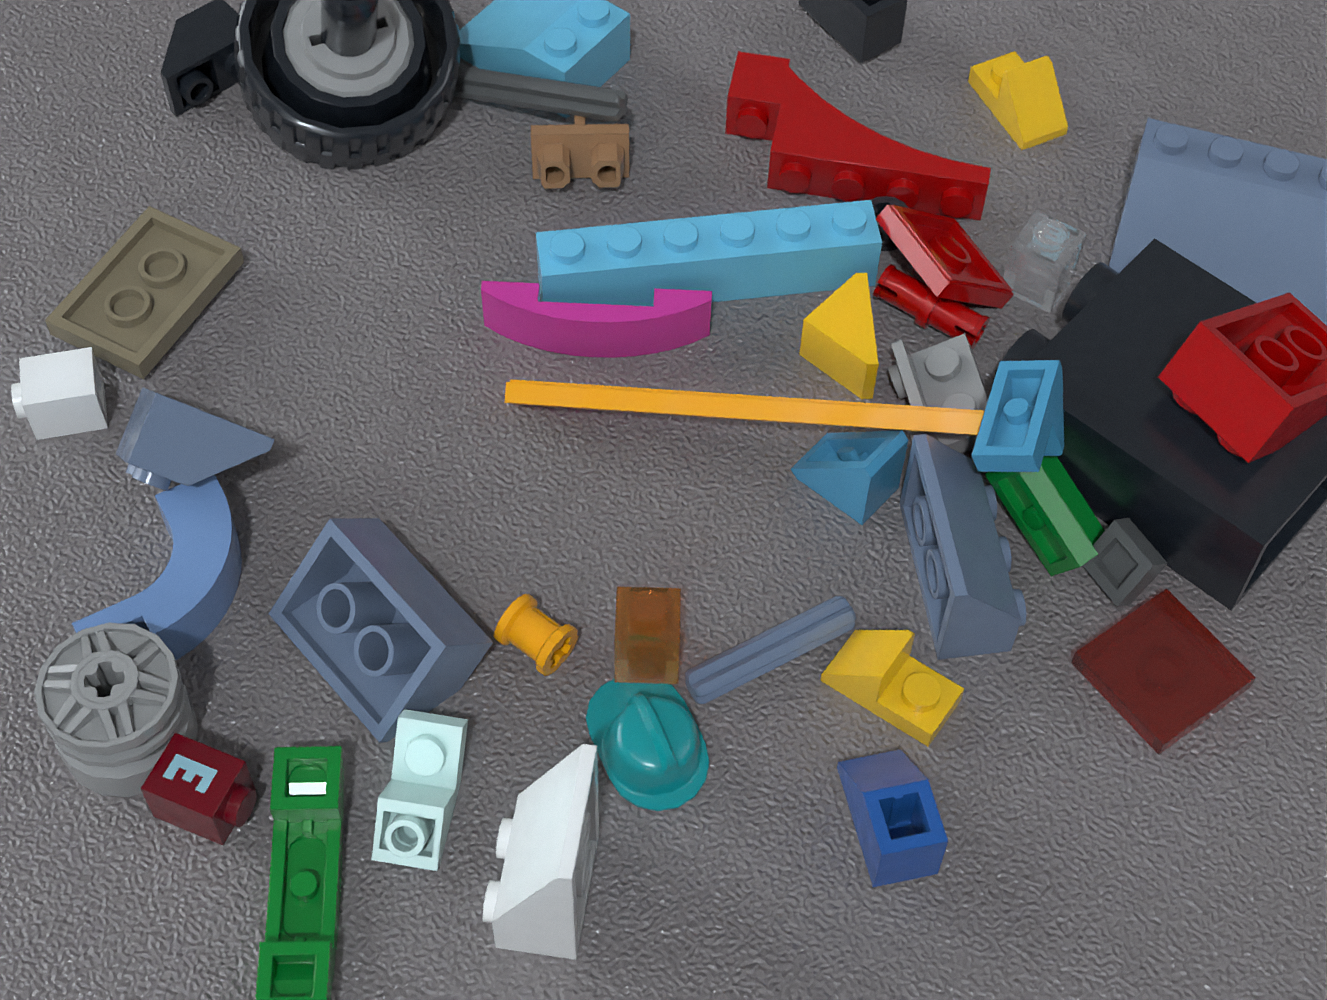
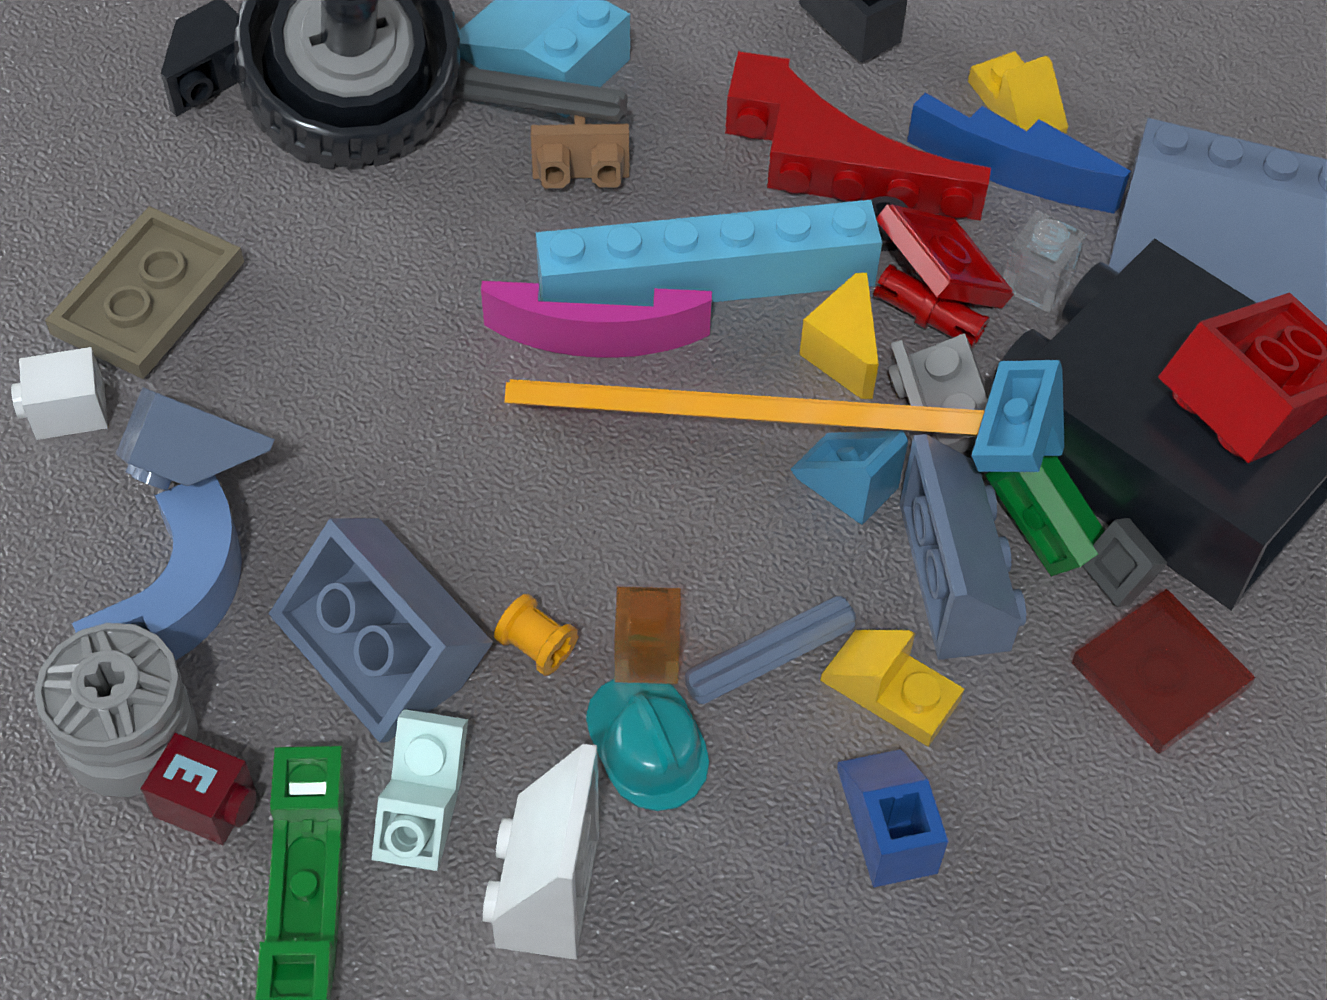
none -> blue slope [907,93,1131,214]

